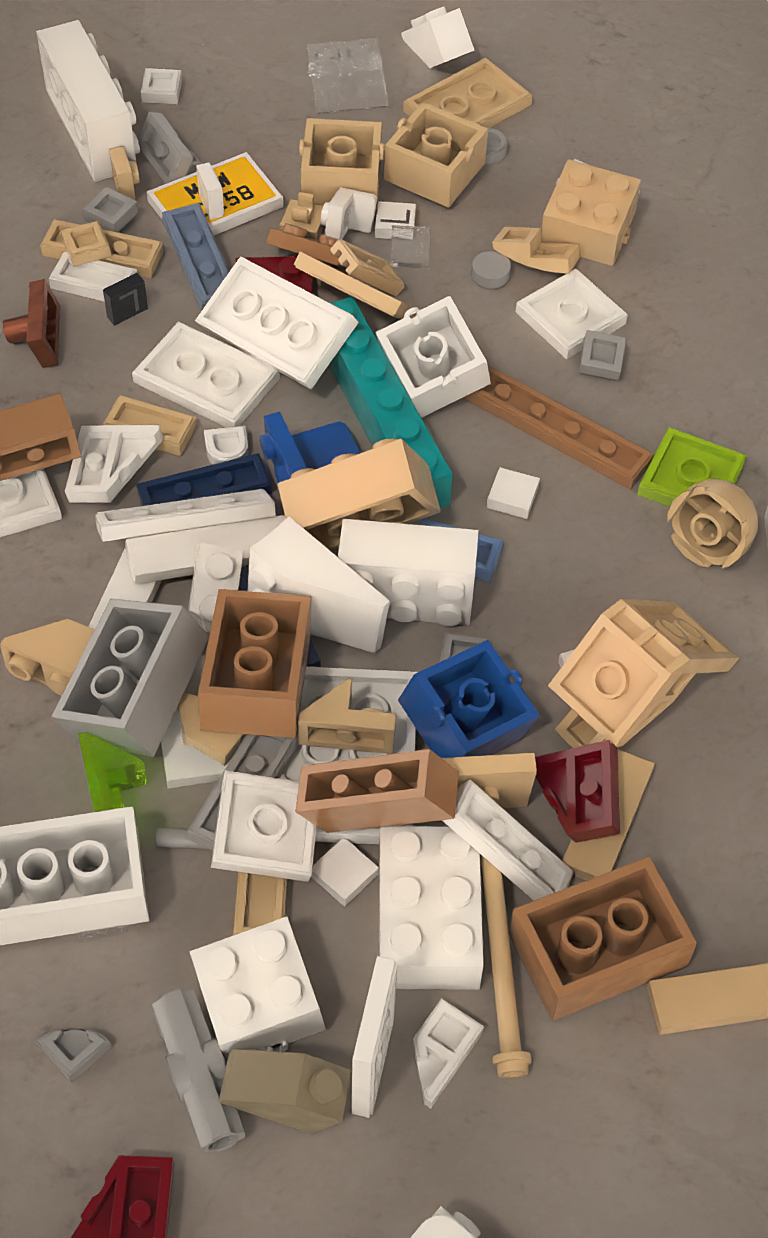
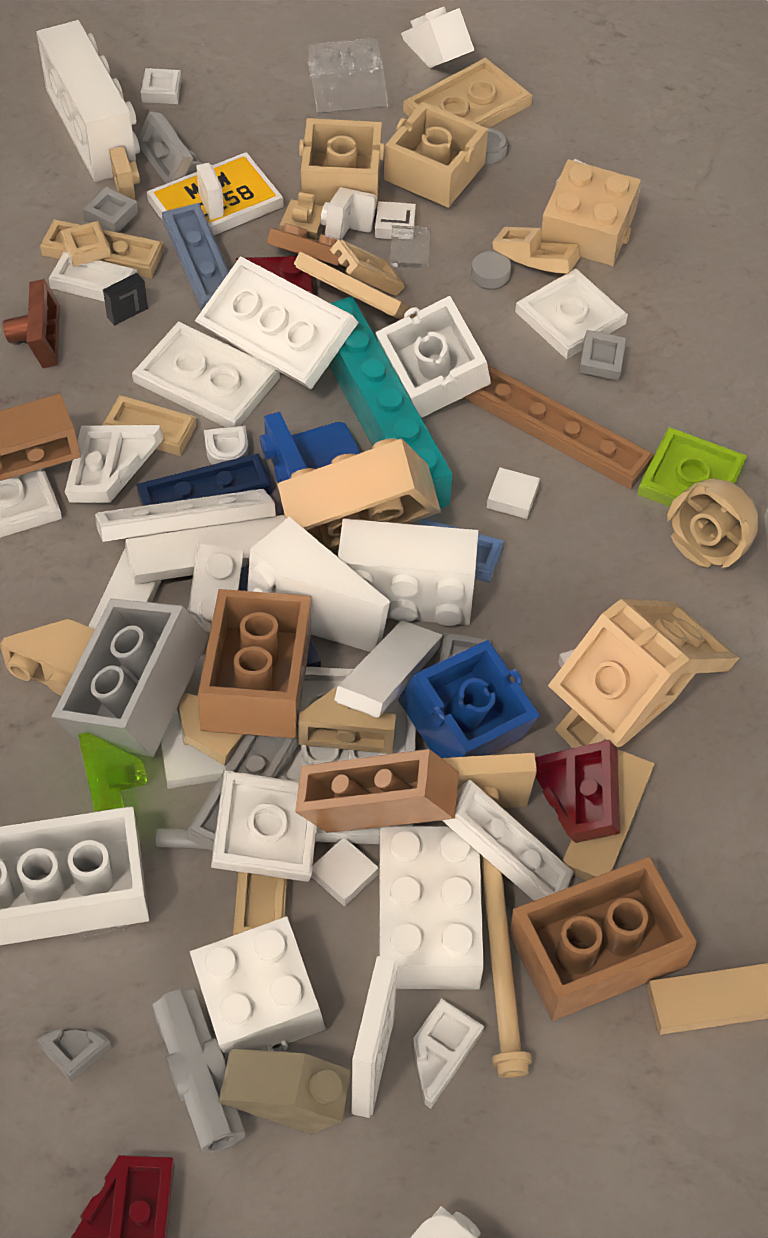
none -> white tile [334,620,443,718]

